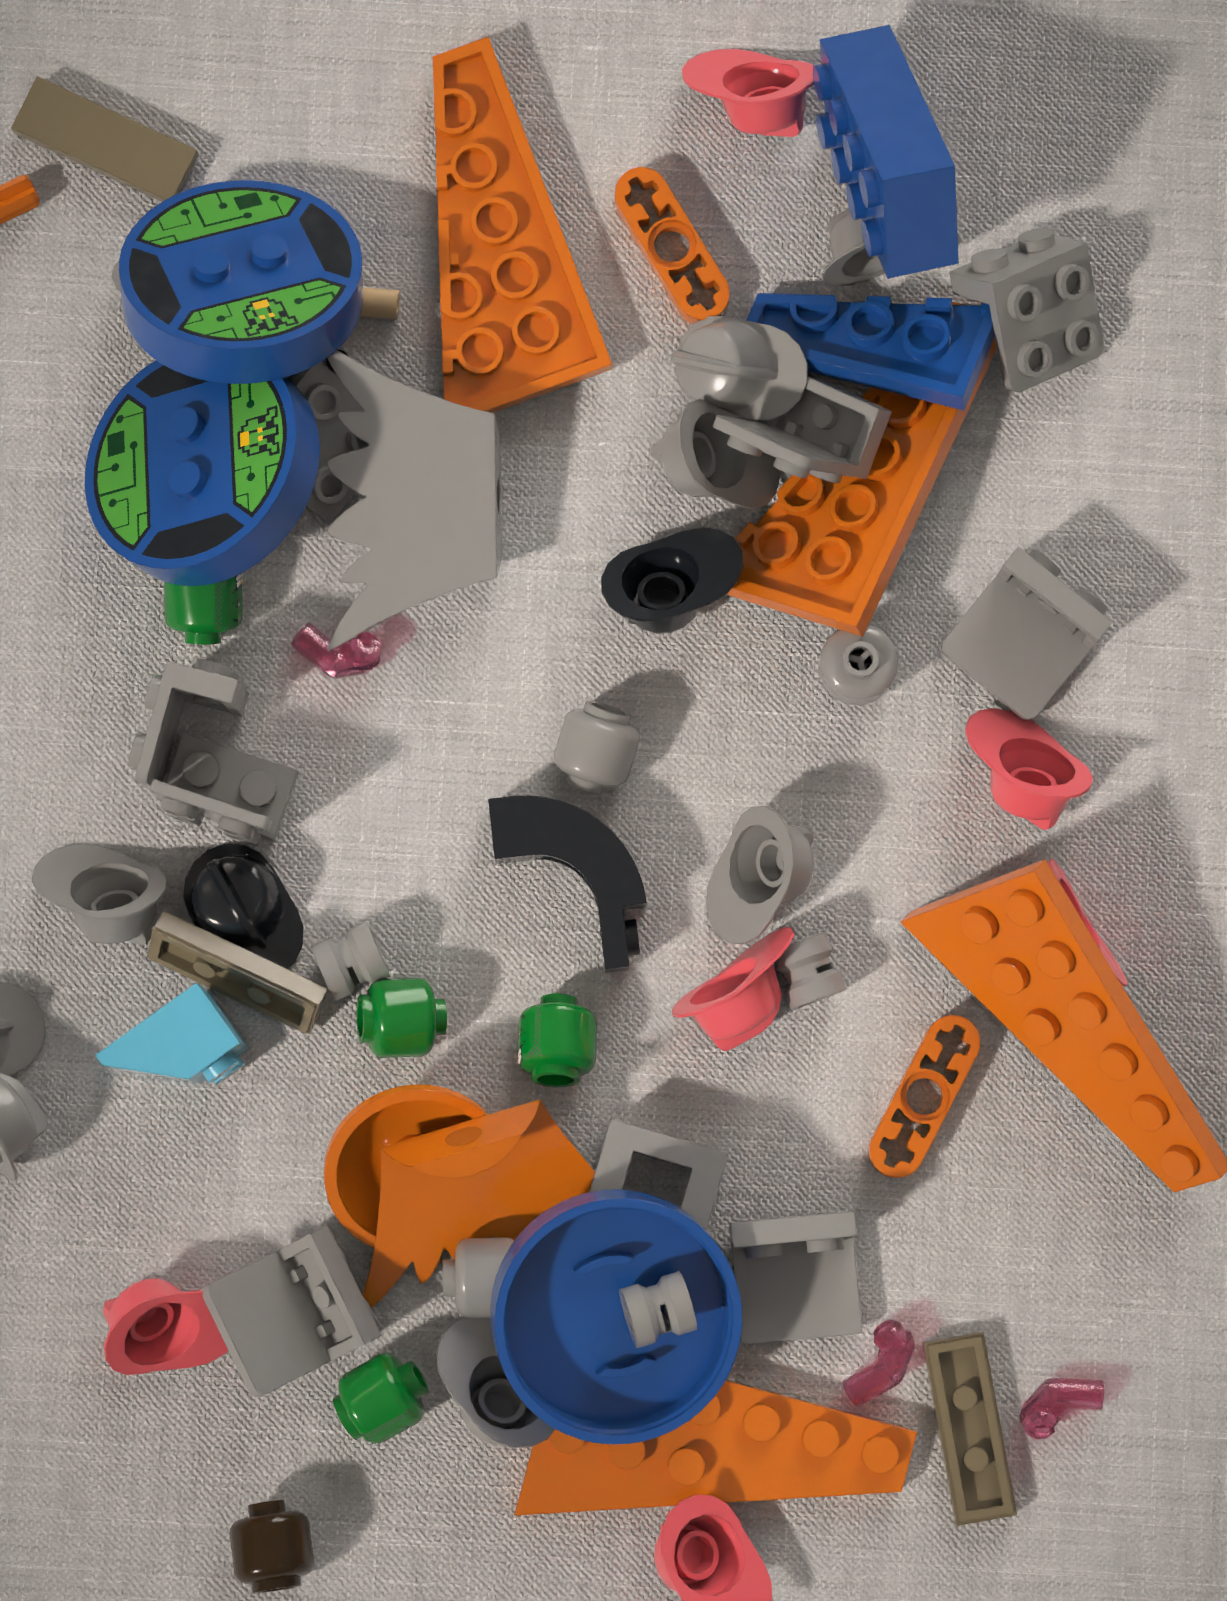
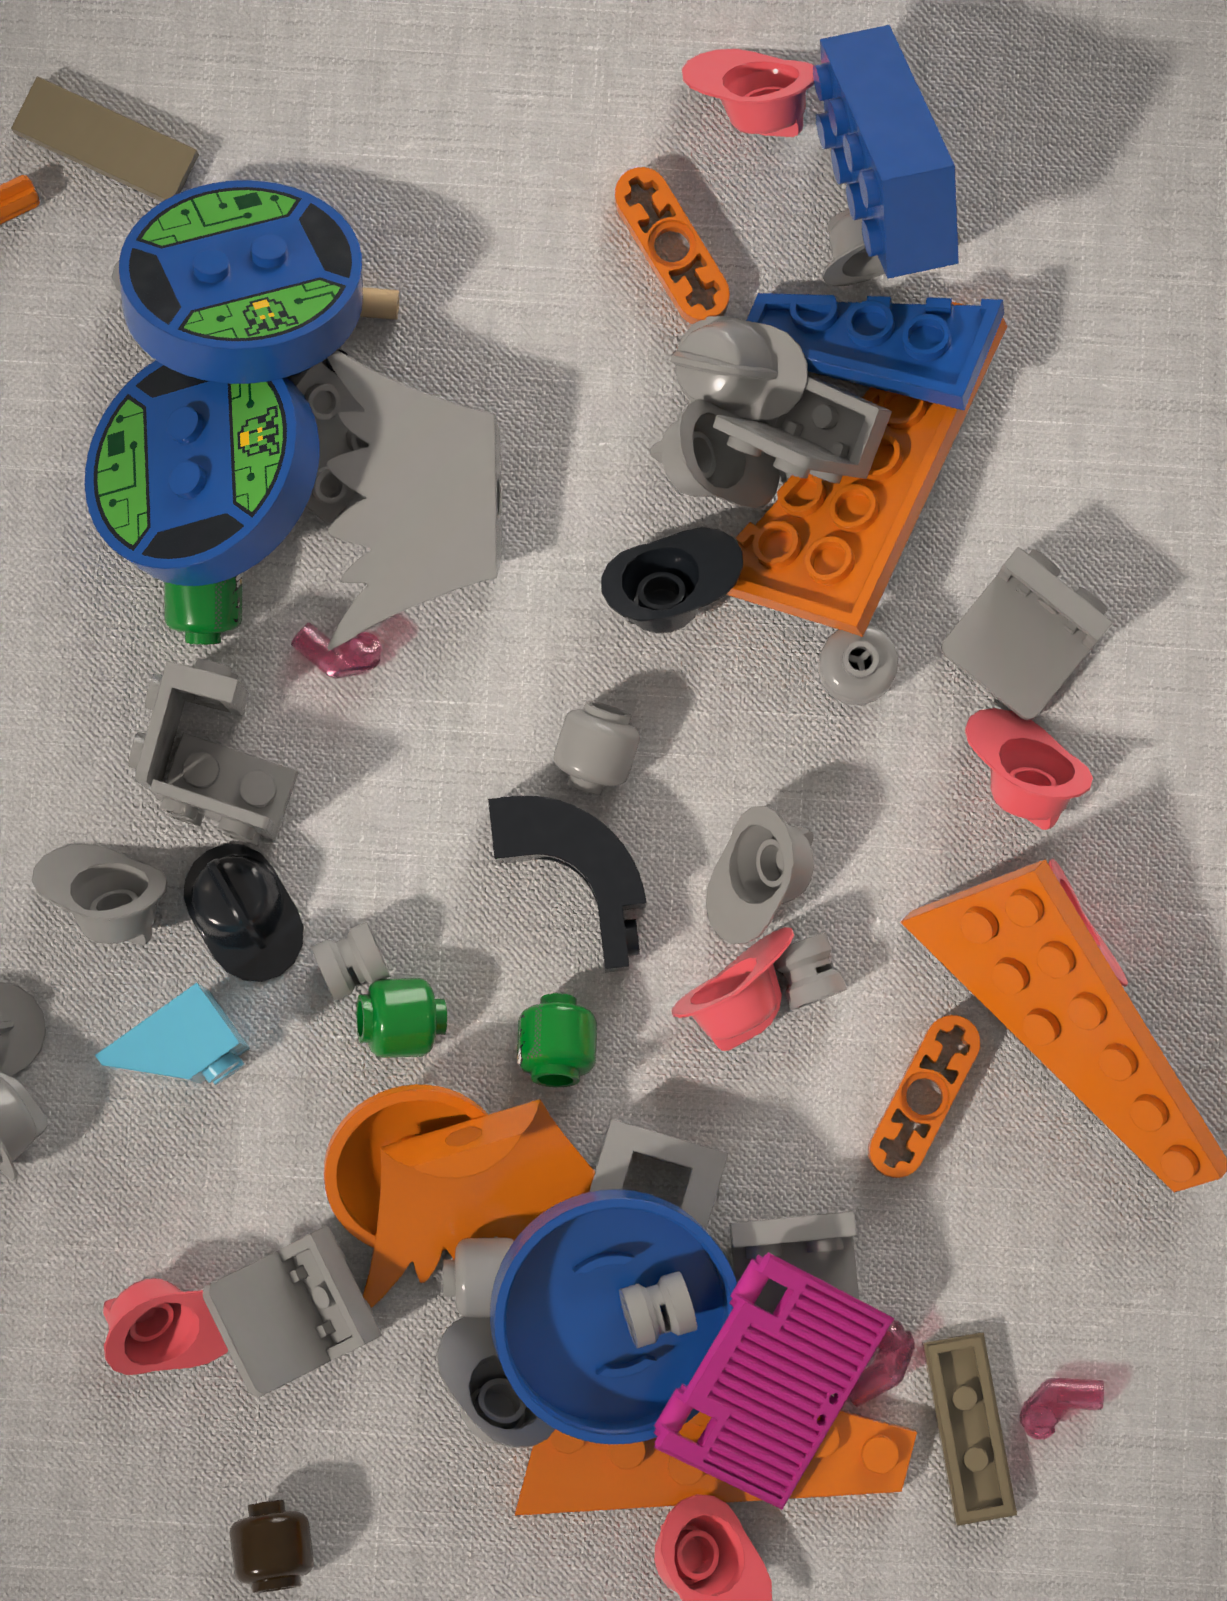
dark tan tile [147,910,328,1034] -> none
green head [333,1352,429,1445] -> none
orange wing [433,37,613,413] -> none
light grey bracket [949,228,1104,393] -> none
none -> dark pink window [654,1252,894,1509]

